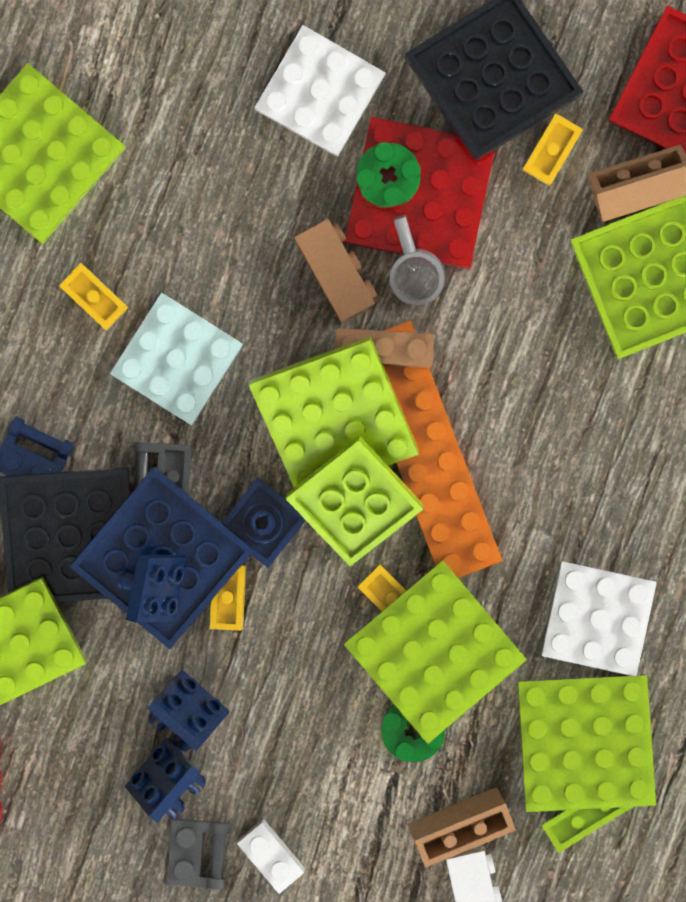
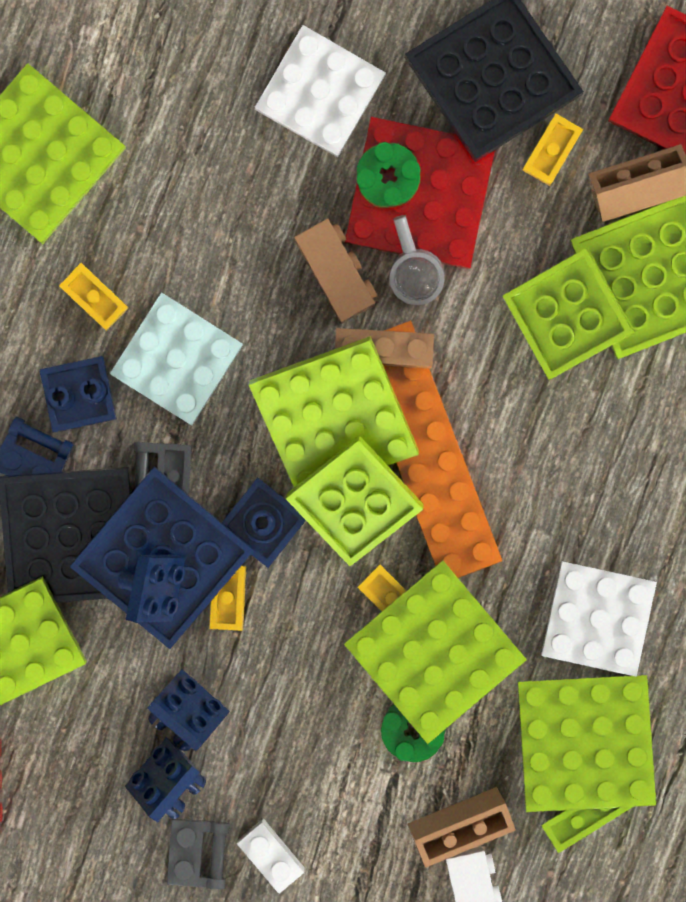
none -> dark blue plate [39,356,117,433]
none -> lime plate [503,248,635,380]

